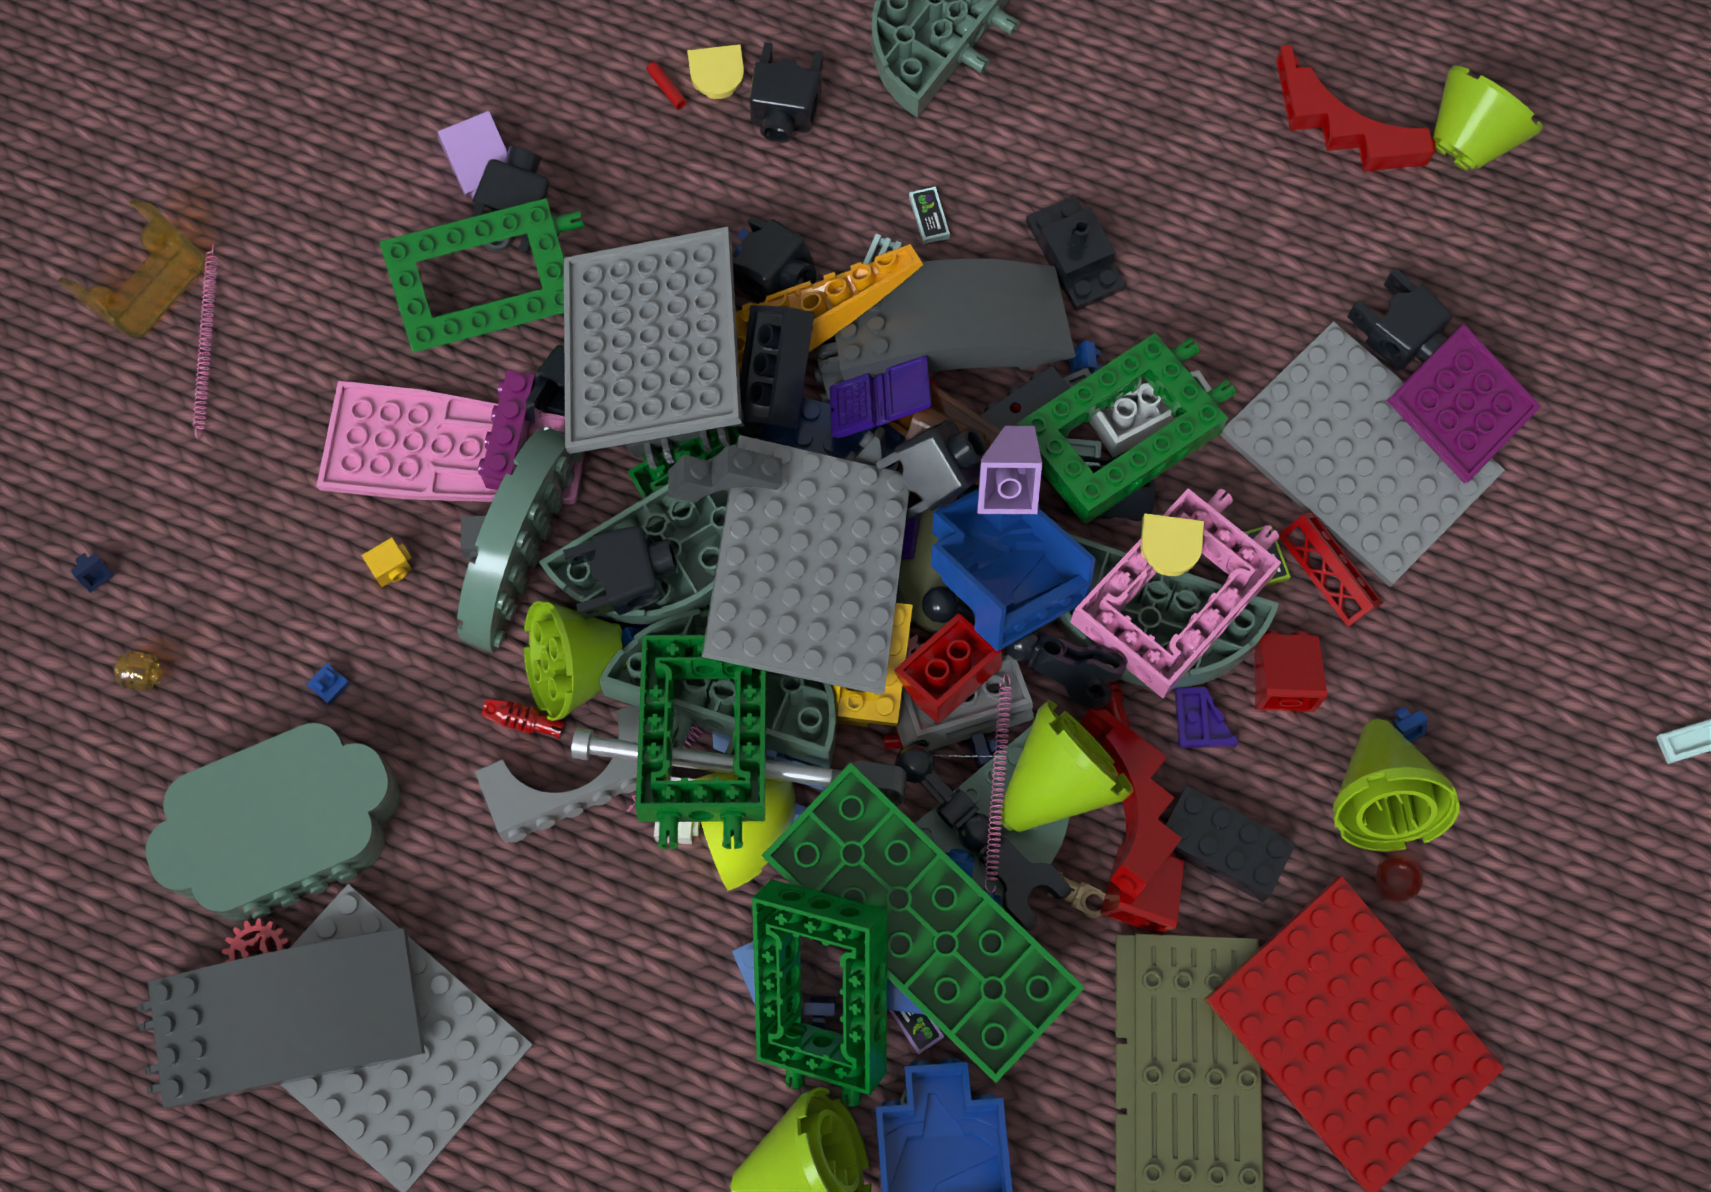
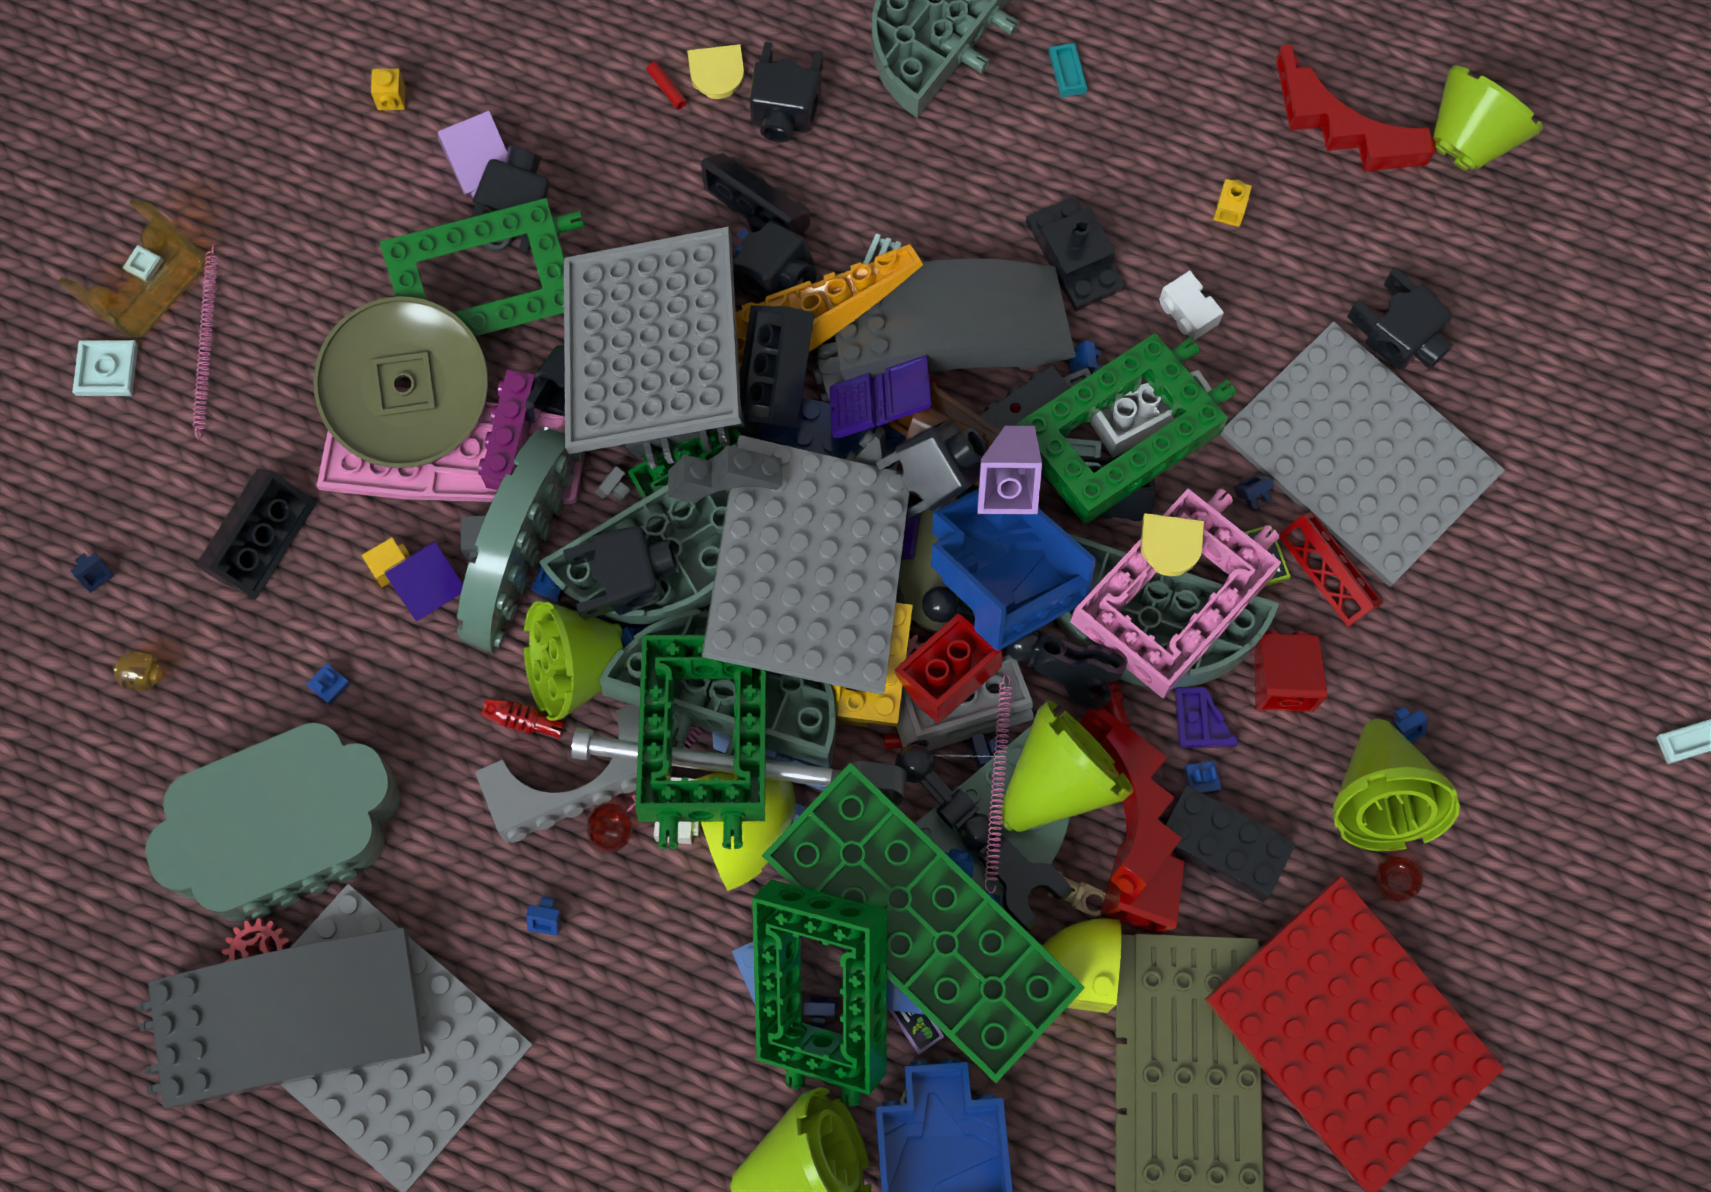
tile [909,186,950,245] -> none
magenta tile [1386,324,1541,484] -> none
none -> light aqua tile [72,340,138,396]
none -> light aqua tile [123,245,164,283]
none -> black slope [195,469,317,599]
none -> olive dish [313,296,489,469]
none -> yellow brick [371,68,406,110]
none -> dark purple tile [384,541,463,622]
none -> blue tile [526,896,561,936]
none -> blue tile [531,566,563,602]
none -> clear red hair [586,803,632,853]
none -> light grey tile [594,466,630,501]
none -> black slope [701,153,810,236]
none -> neon yellow brick [1041,918,1121,1013]
none -> teal tile [1048,43,1088,98]
none -> white brick [1159,271,1224,340]
none -> blue tile [1184,761,1221,794]
none -> yellow brick [1213,179,1252,227]
none -> dark blue tile [1233,474,1274,510]

